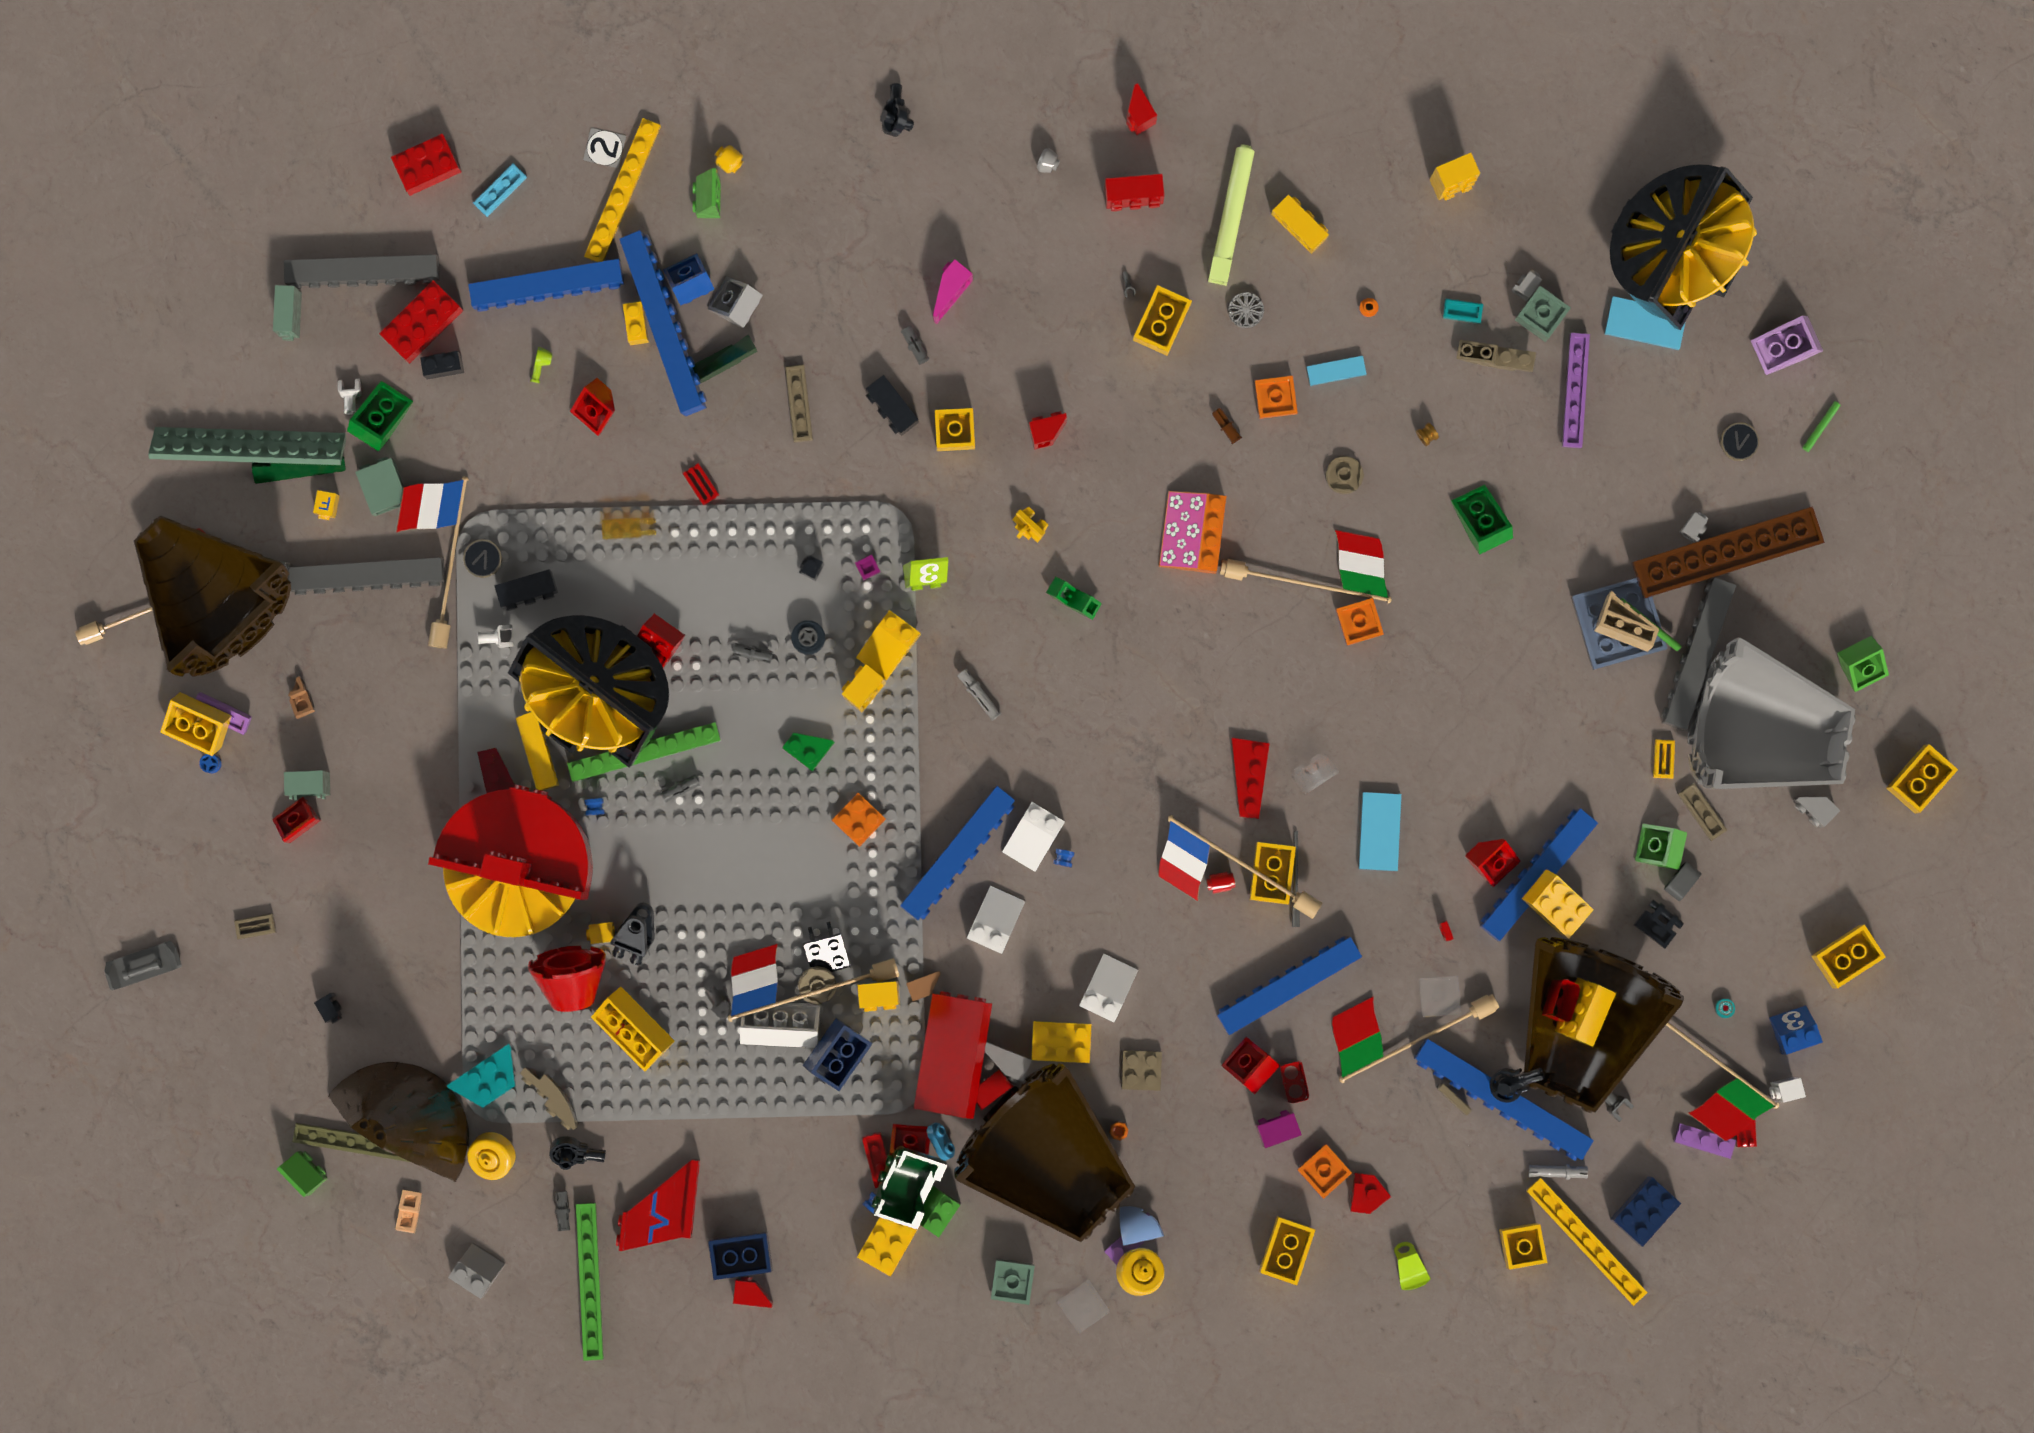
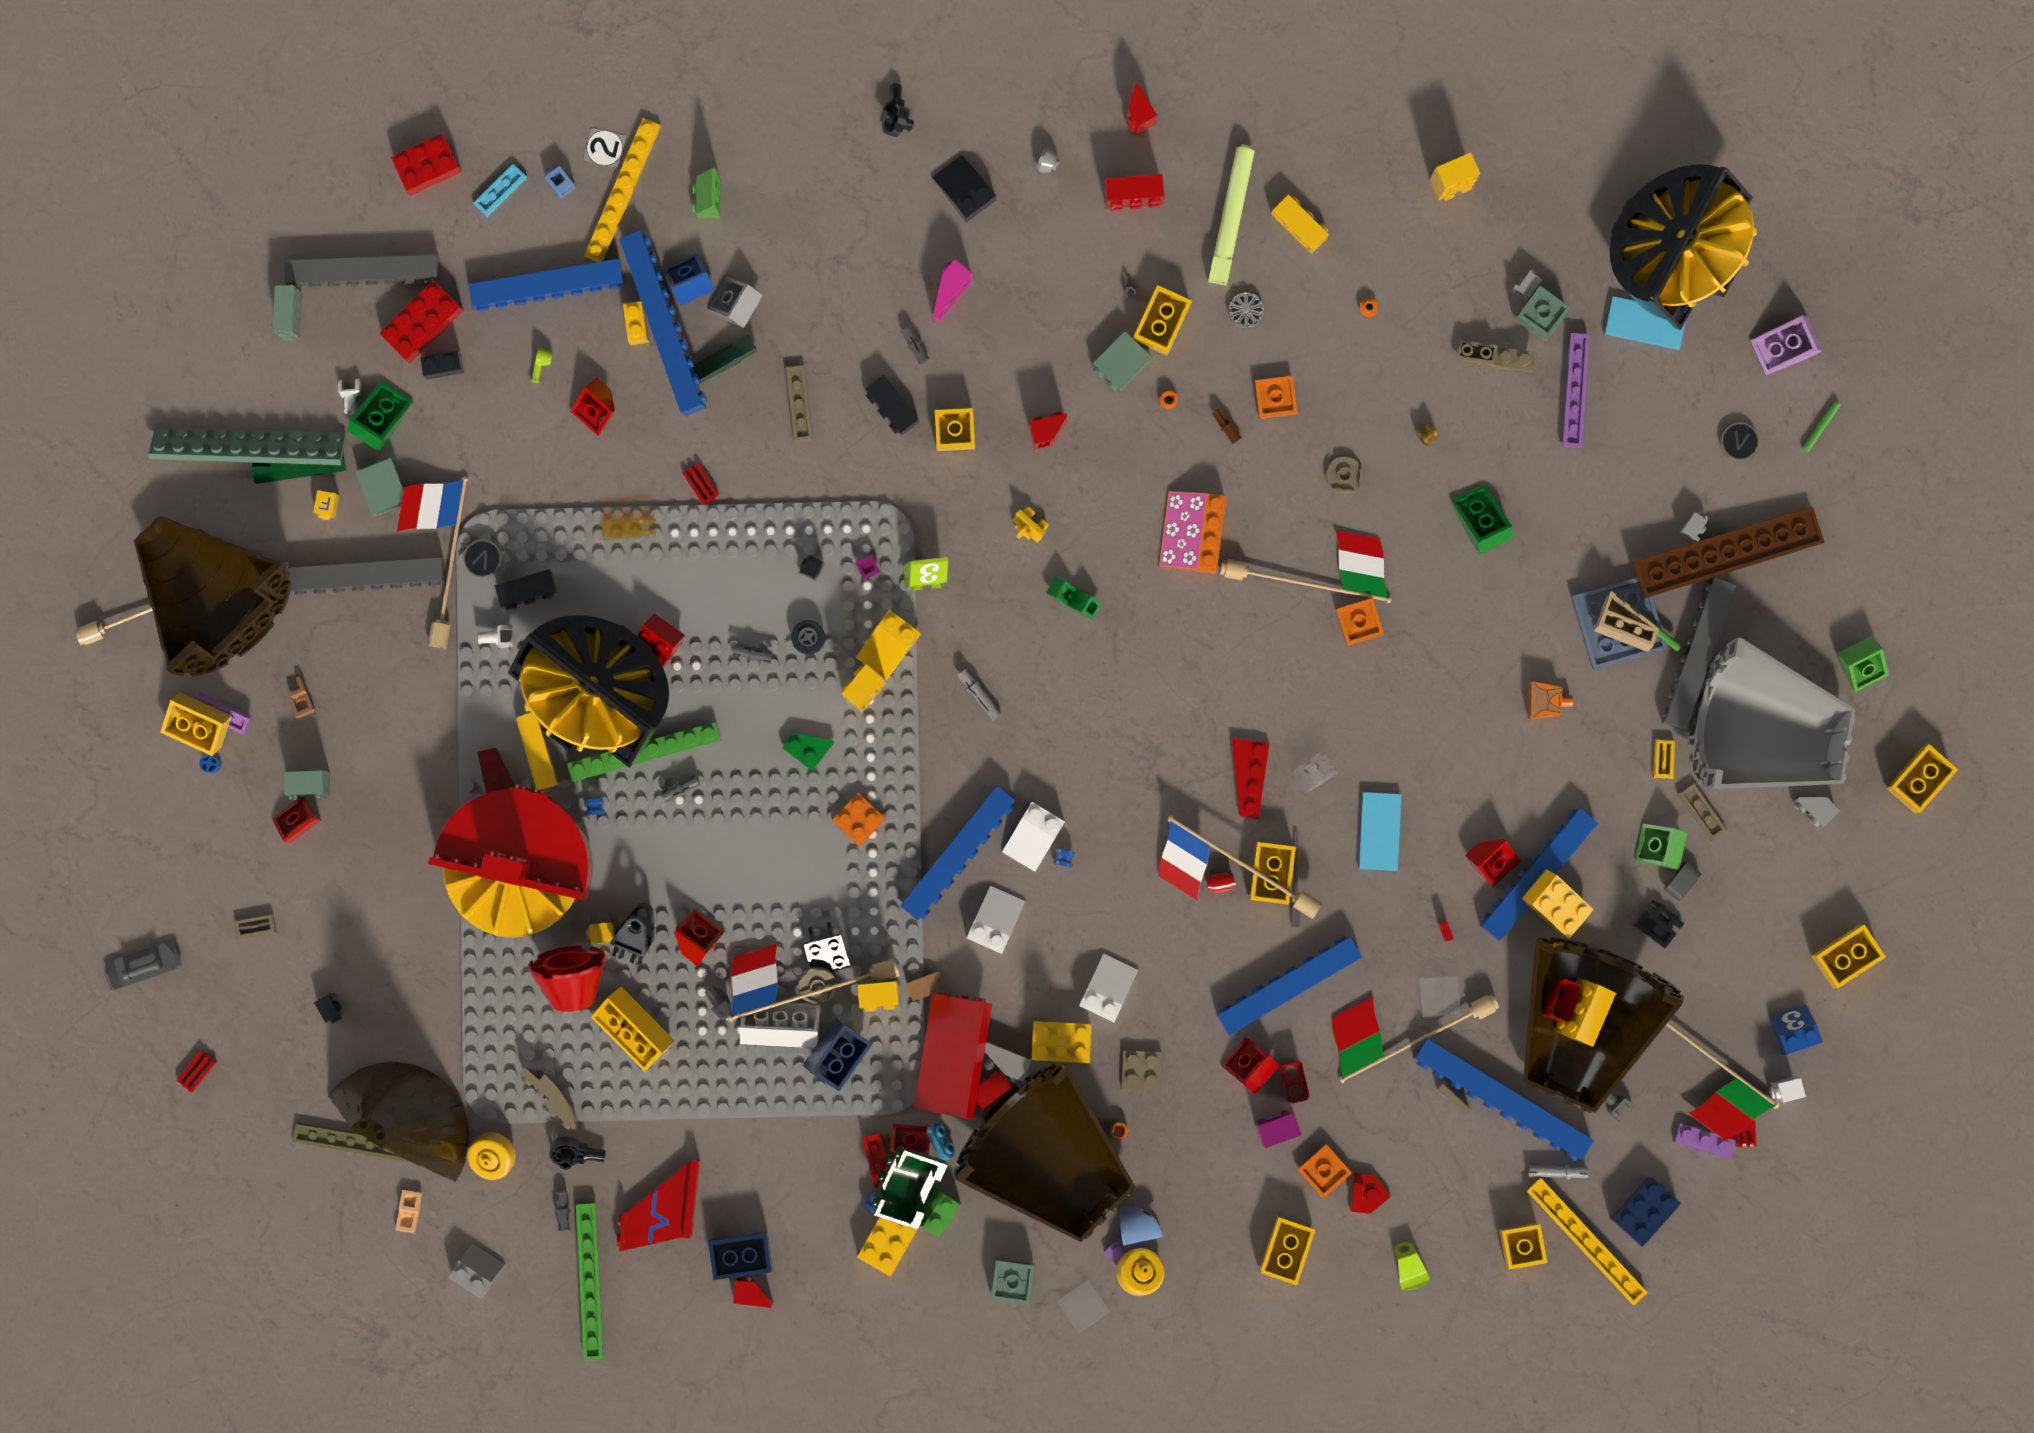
bright green slope [277,1151,328,1197] -> none
teal wing [447,1044,516,1108] -> none
yellow head [715,145,744,173] -> none
medium azure tile [1306,356,1367,386] -> none
teal tile [1443,299,1483,324] -> none
black pin [1490,1067,1545,1103] -> none
teal tile [1715,999,1735,1018] -> none
none -> red tile [176,1051,217,1093]
none -> medium blue brick [544,166,575,199]
none -> red slope [674,909,725,967]
none -> black slope [932,155,996,223]
none -> sand green brick [1093,331,1152,393]
none -> orange plate [1159,390,1178,409]
none -> torso [1528,682,1573,719]

